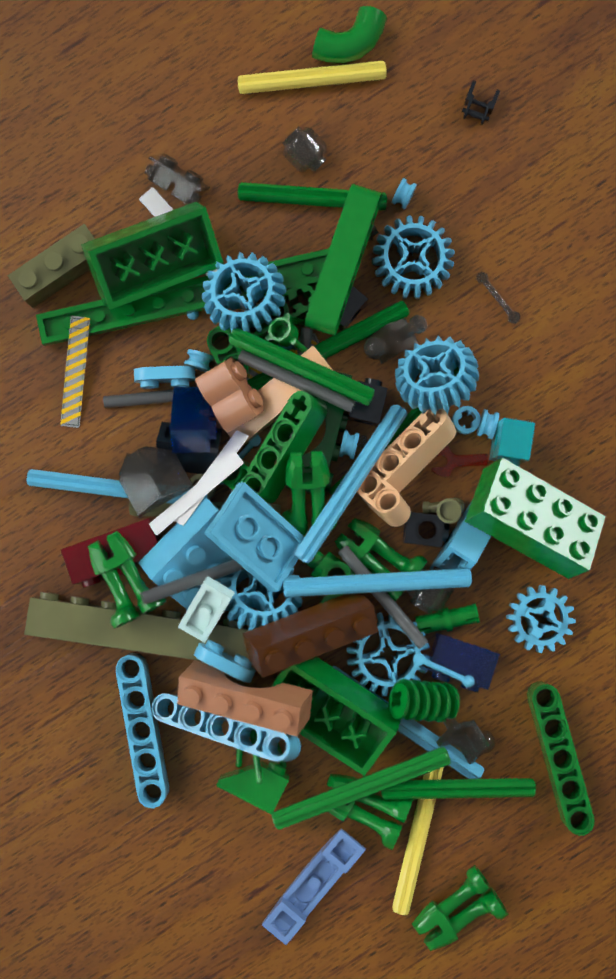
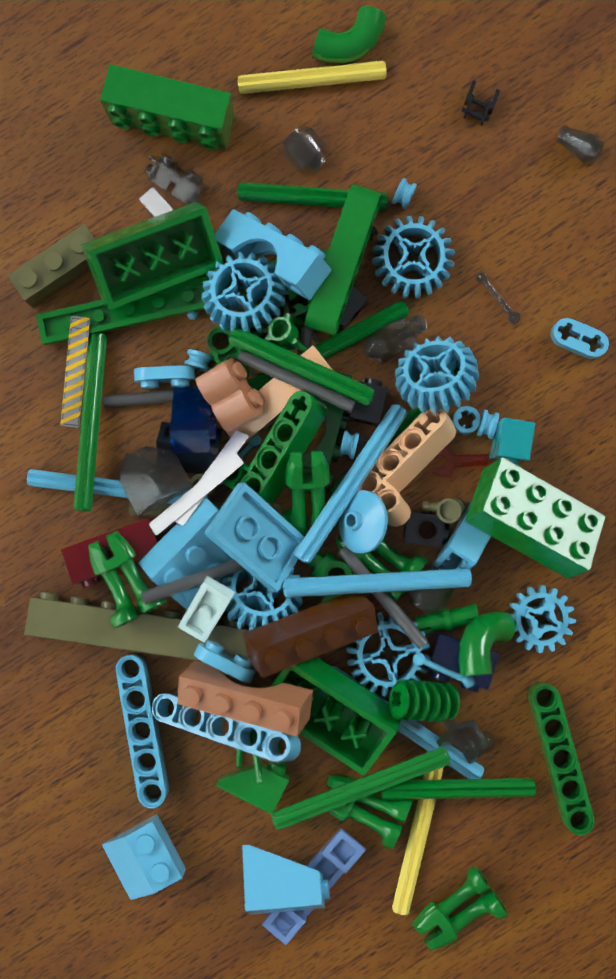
none -> green axle [73,333,107,512]
none -> green brick [100,64,235,151]
none -> medium azure slope [102,814,186,900]
none -> medium azure arch [215,209,332,300]
none -> medium azure slope [242,845,330,915]
none -> medium azure dish [338,490,388,553]
none -> green cylinder [459,611,515,677]
none -> medium azure beam [550,318,609,359]
none -> clear smoke cone [556,125,605,164]

